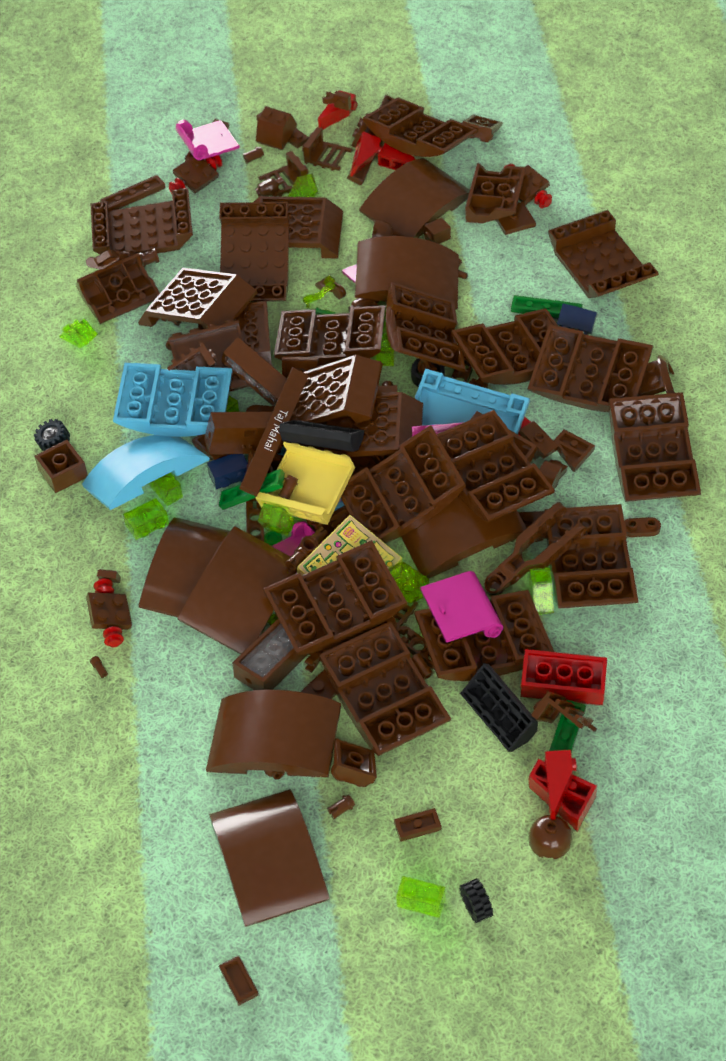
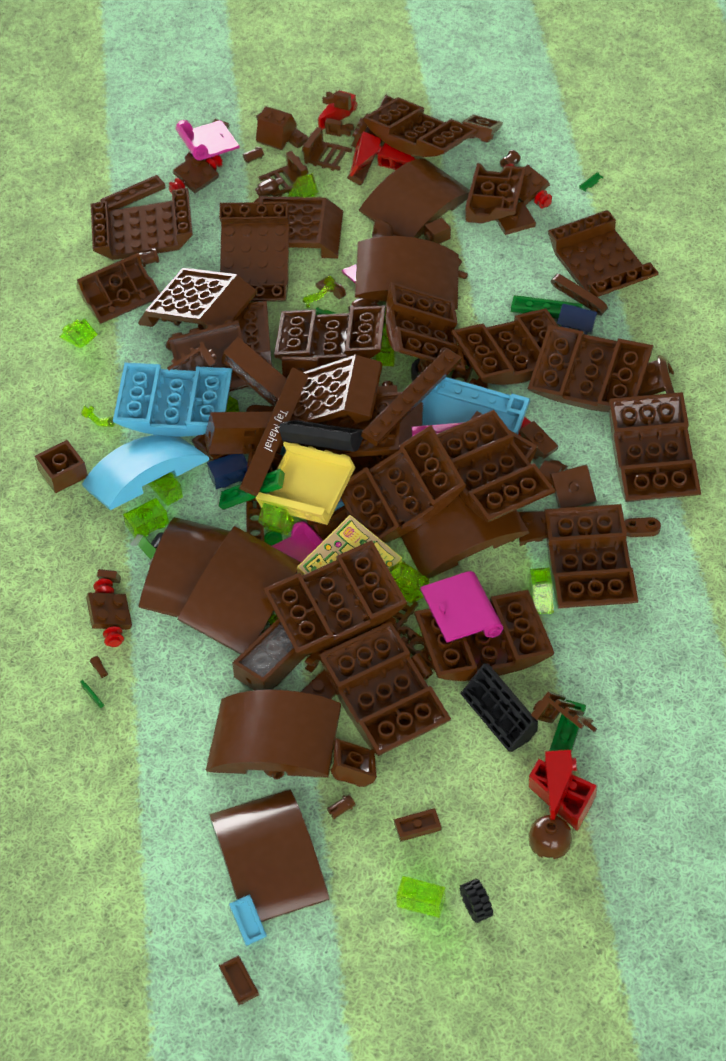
black wheel [34,419,70,451] -> none
reddish brown bar [86,250,134,269] -> none
reddish brown pin [278,475,298,500] -> none
reddish brown pin [285,527,328,571] -> none
reddish brown piece [484,502,587,596] -> none
red slope [520,649,607,706] -> none
reddish brown wing [554,429,595,472] -> none
none -> green piece [80,680,104,708]
none -> clear neon green piece [81,405,116,427]
none -> piece [131,532,163,565]
none -> medium azure tile [229,895,267,946]
none -> reddish brown plate [325,118,354,137]
none -> reddish brown plate [361,348,462,446]
none -> reddish brown bush [500,150,521,168]
none -> reddish brown plate [550,464,597,508]
none -> reddish brown beam [551,273,608,316]
none -> green piece [579,172,603,192]

